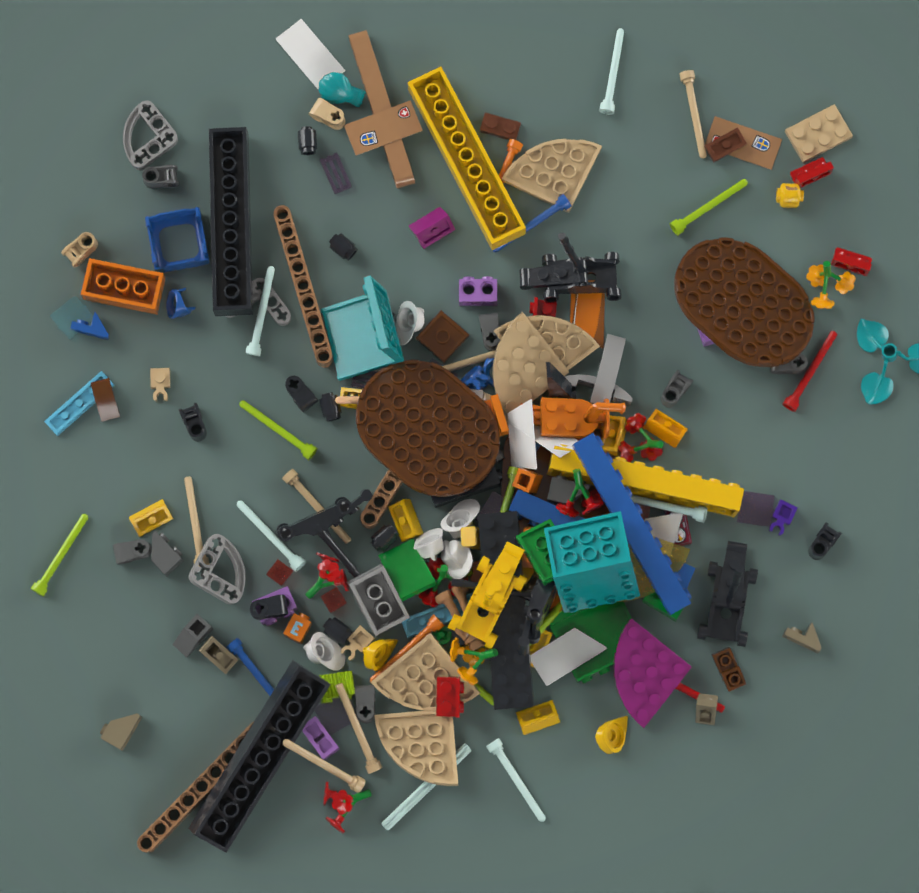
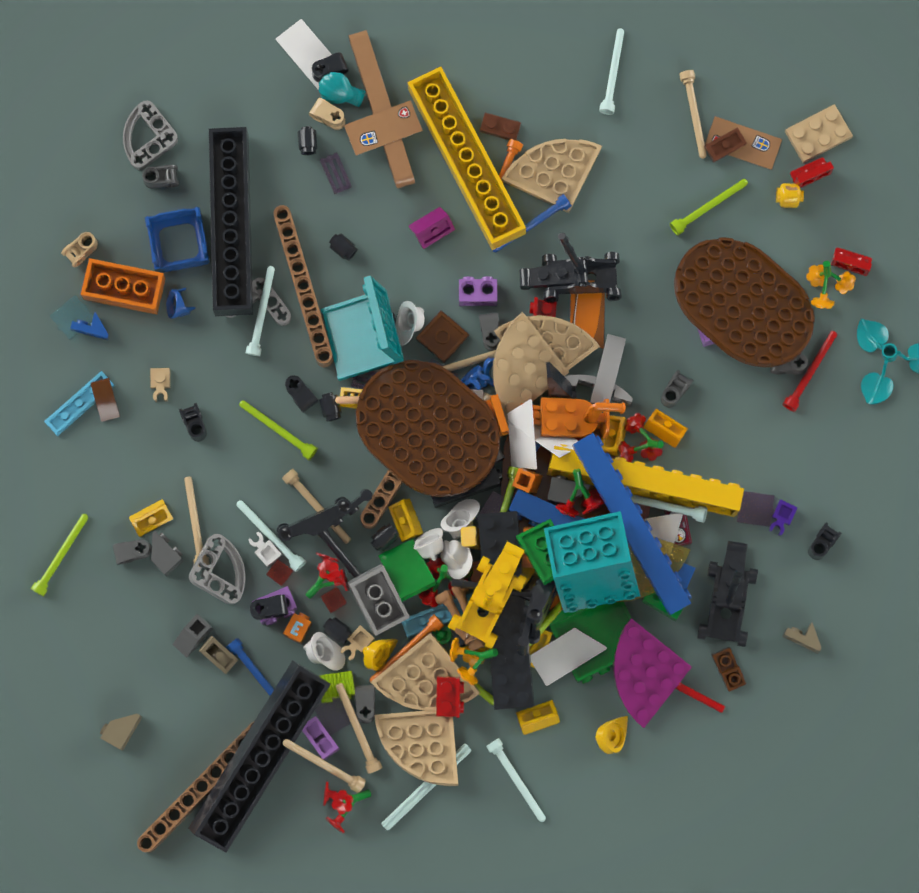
dark tan slope [695,693,718,725] -> none
none -> white plate [249,532,282,568]
none -> black piece [312,52,349,82]

